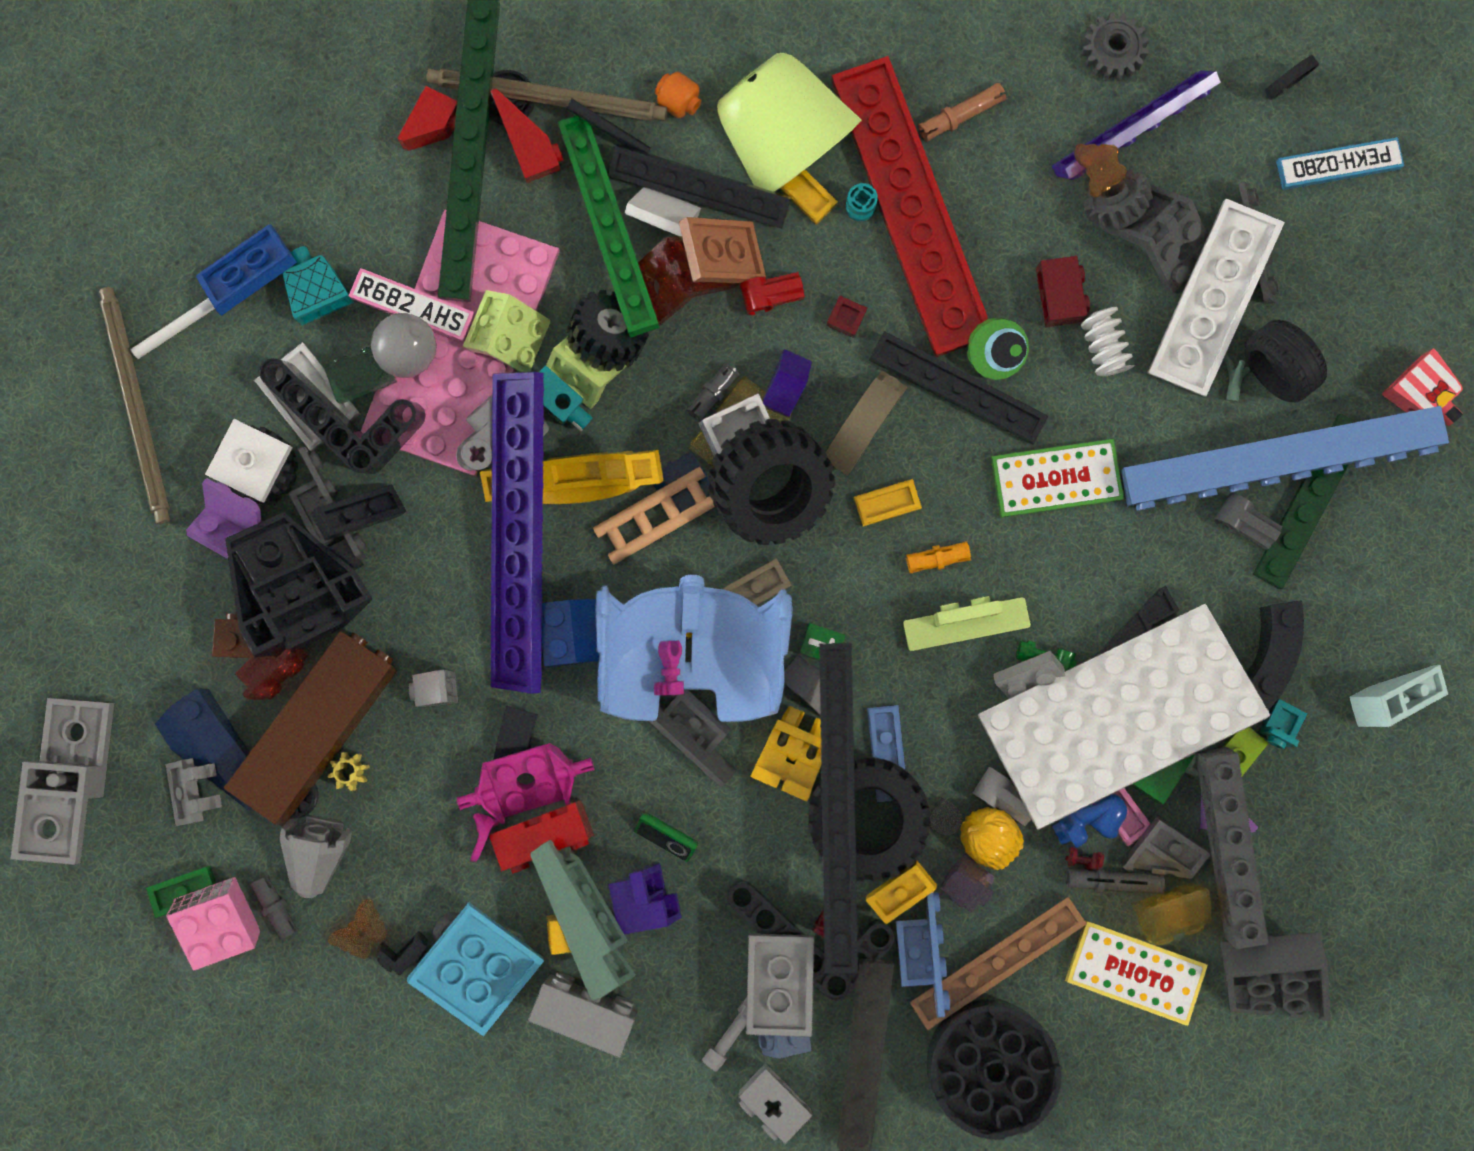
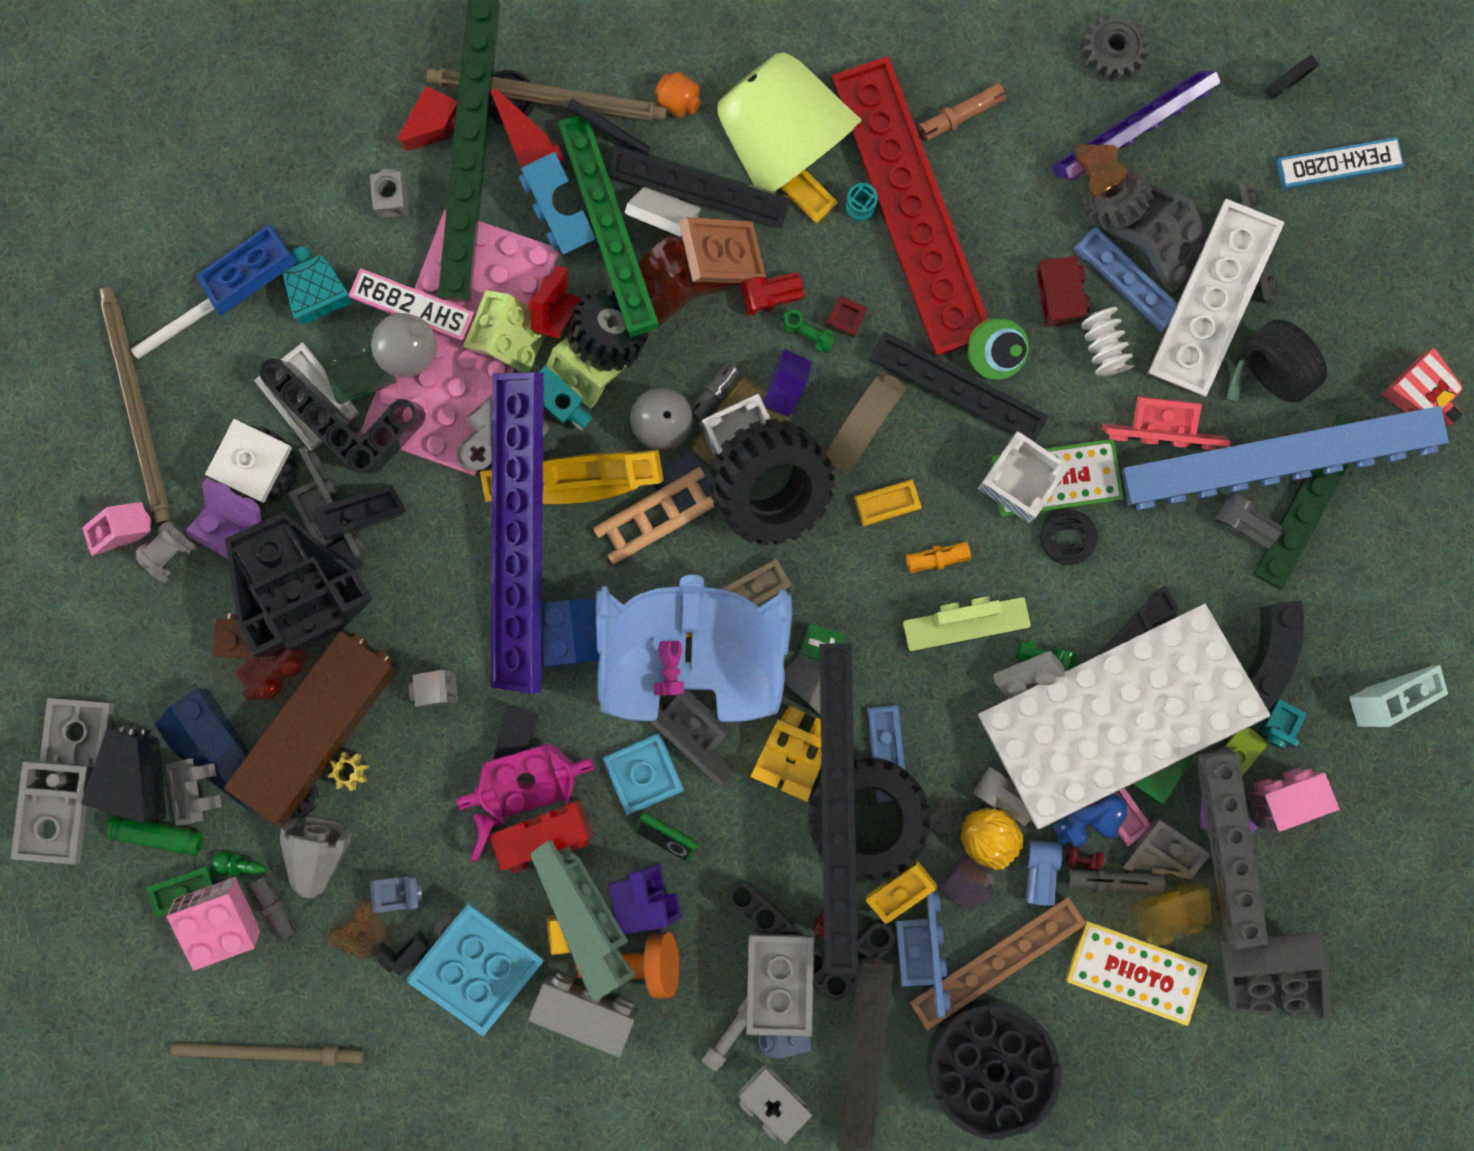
none -> black slope [81,725,167,823]
none -> bright pink slope [82,502,151,556]
none -> green axle [106,815,204,856]
none -> light grey piece [136,521,200,583]
none -> dark tan bar [171,1043,364,1066]
none -> green bar [212,851,266,877]
none -> light grey brick [370,169,409,219]
none -> sand blue bracket [370,876,422,913]
none -> dark azure arch [518,152,596,254]
none -> red bracket [528,265,581,339]
none -> orange piece [576,932,679,998]
none -> medium azure tile [602,733,685,816]
none -> light grey piece [630,387,693,451]
none -> green bar [781,309,837,354]
none -> white container [977,431,1070,523]
none -> medium blue piece [1025,840,1062,905]
none -> black piece [1040,509,1098,565]
none -> medium blue tile [1073,227,1178,333]
none -> coral bracket [1102,396,1231,451]
none -> bright pink brick [1245,768,1340,832]

